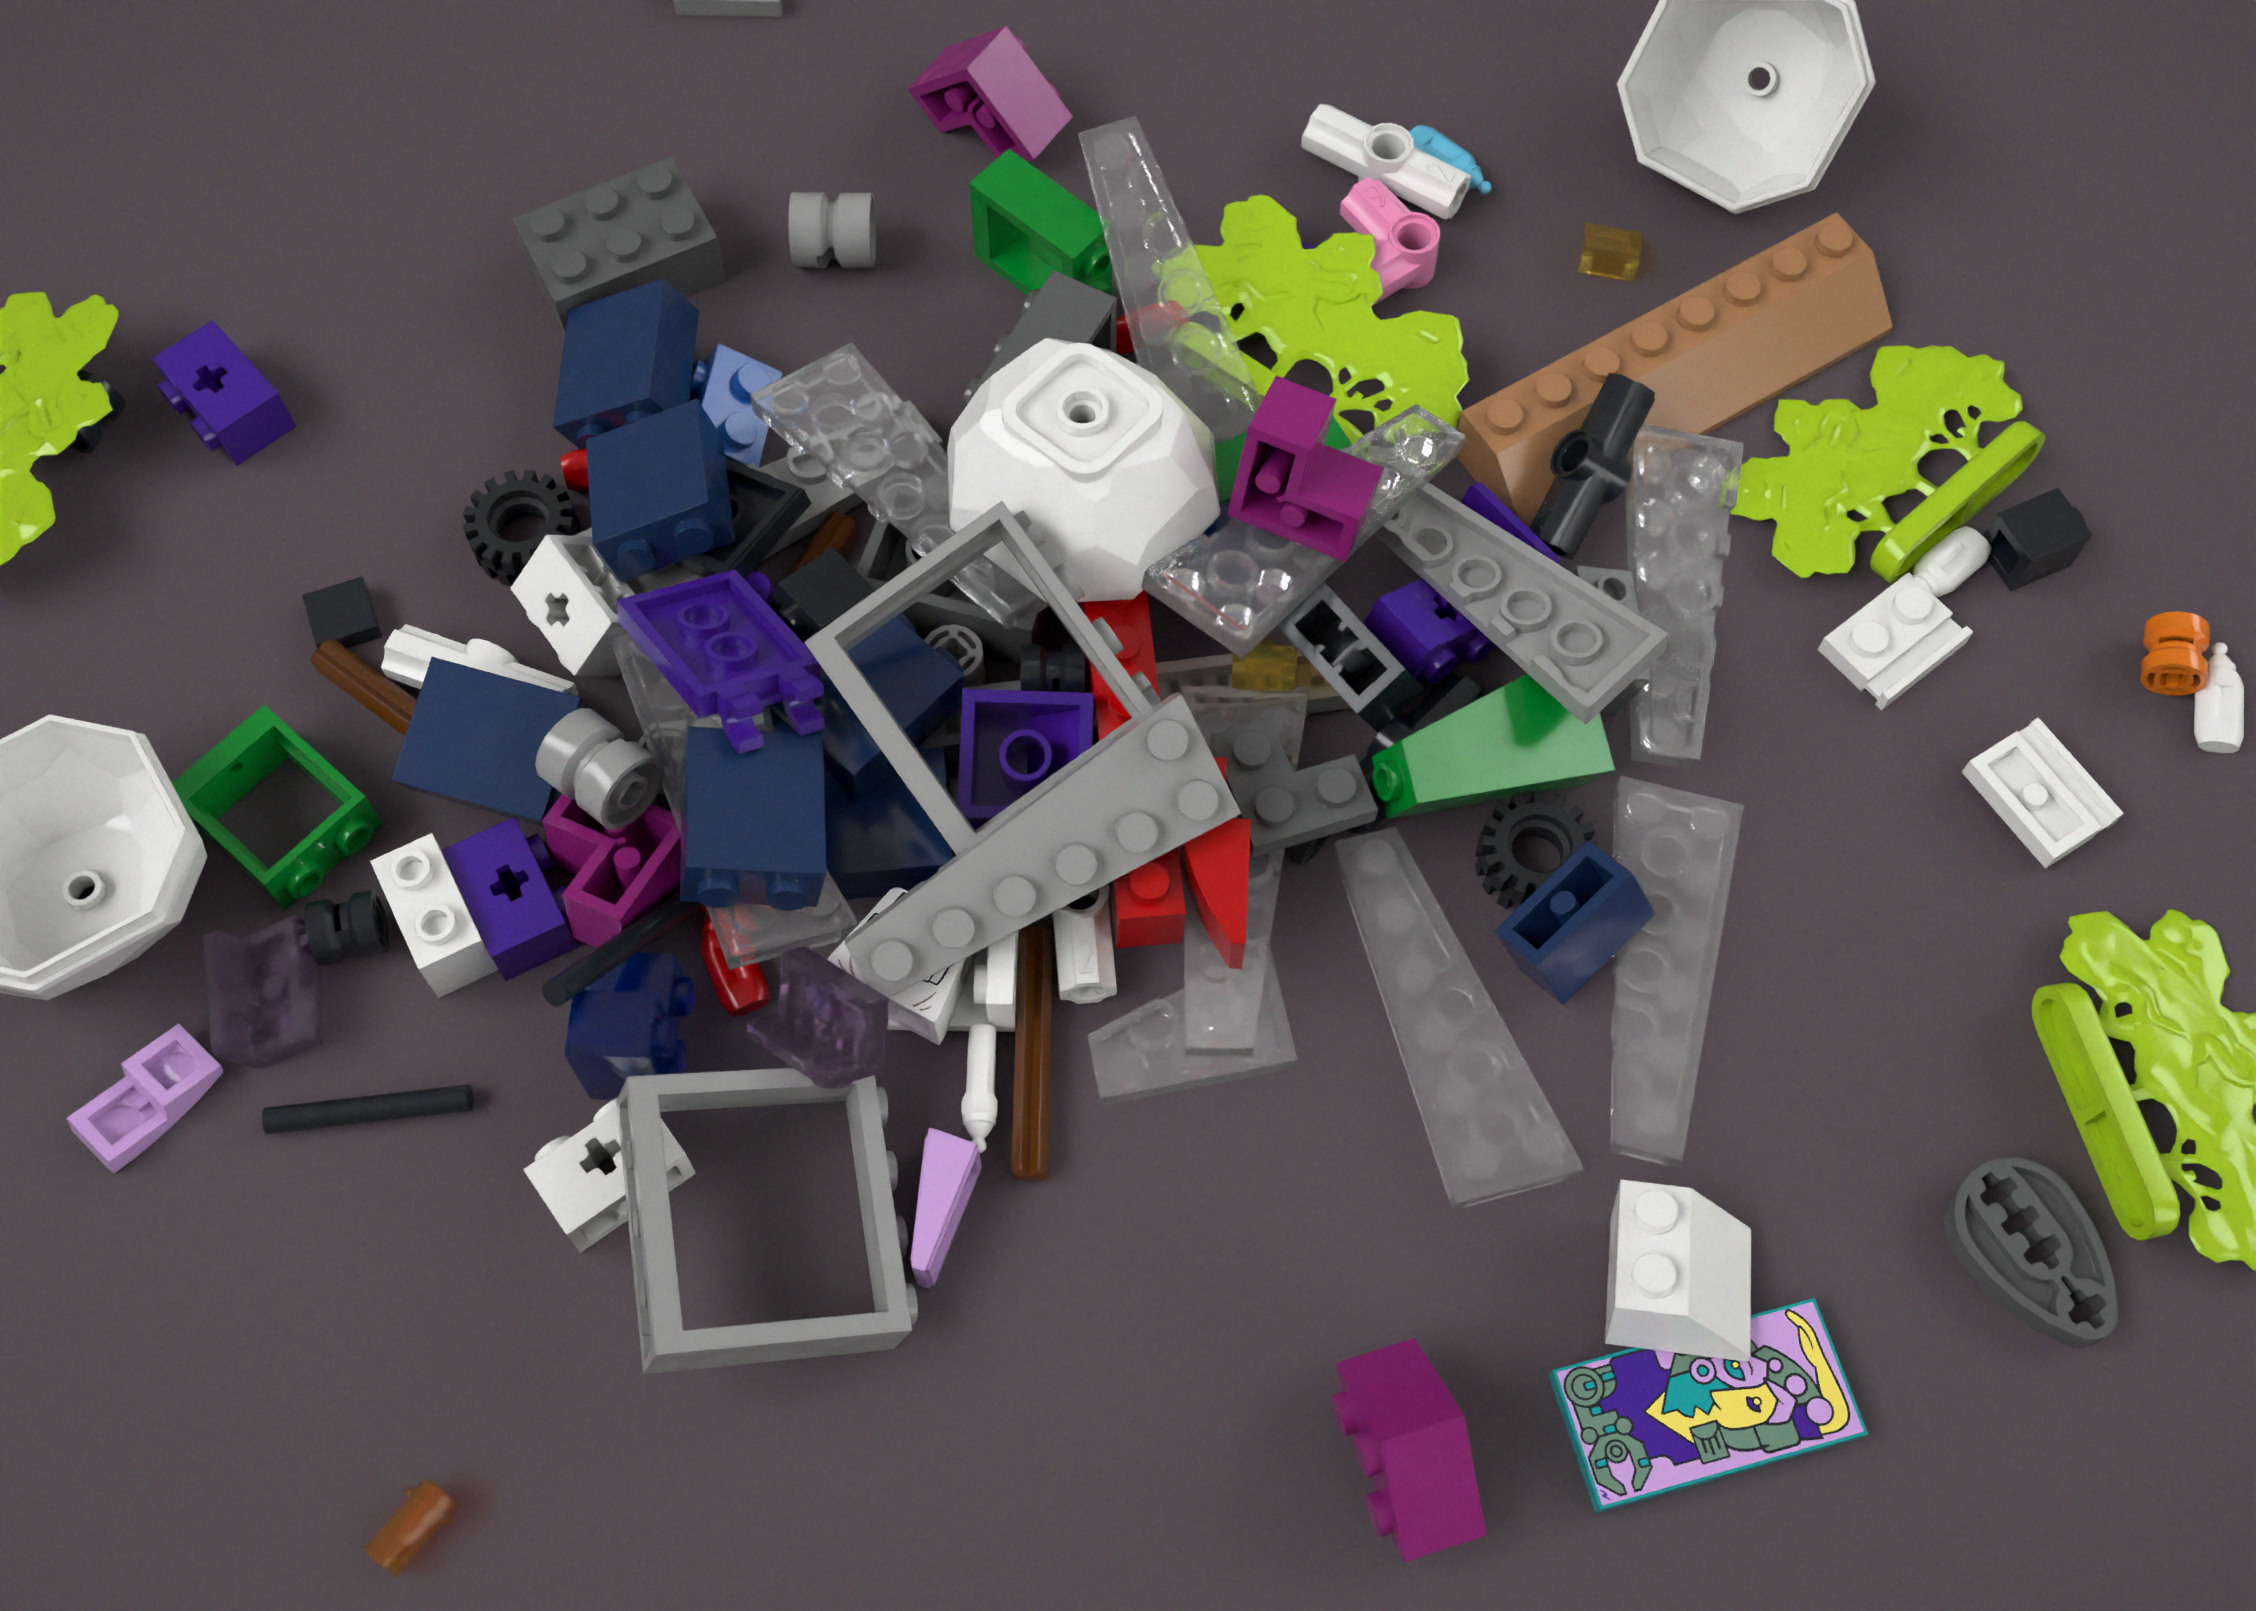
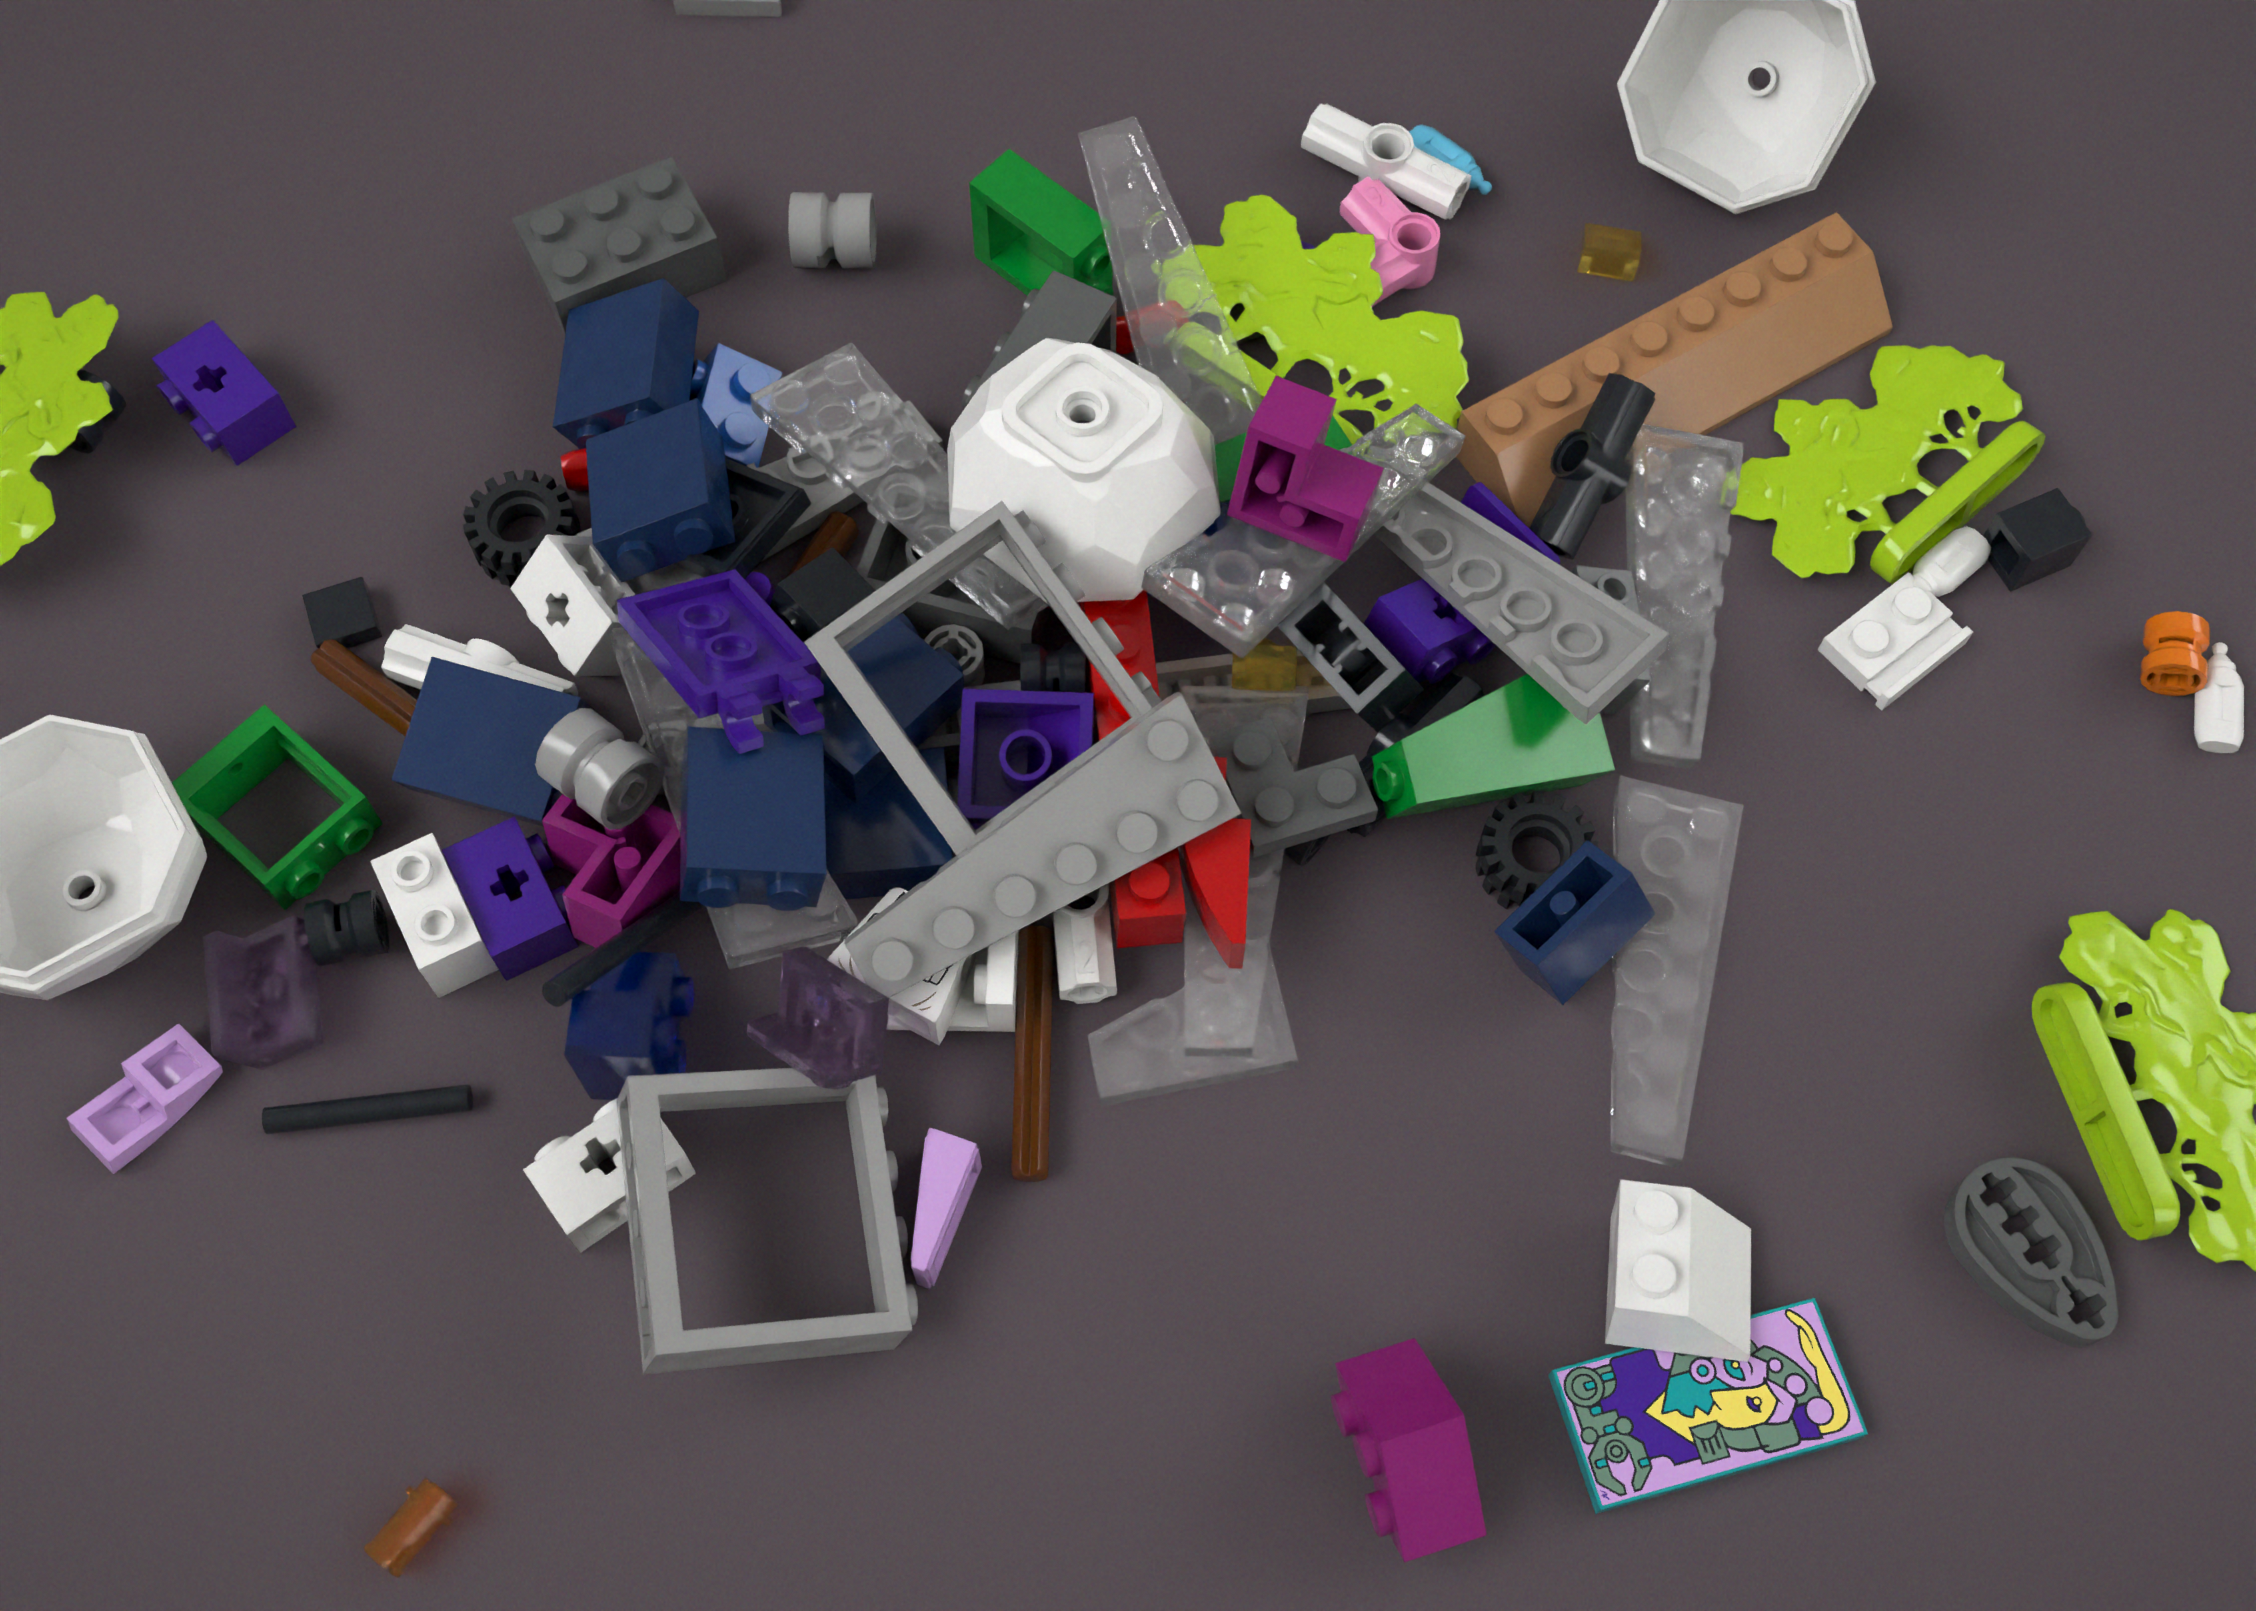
red piece [701,906,770,1017] -> none
magenta brick [907,26,1073,161] -> none
white piece [961,1024,998,1153] -> none
clear wing [1333,827,1584,1211] -> none
white plate [1962,718,2124,869] -> none

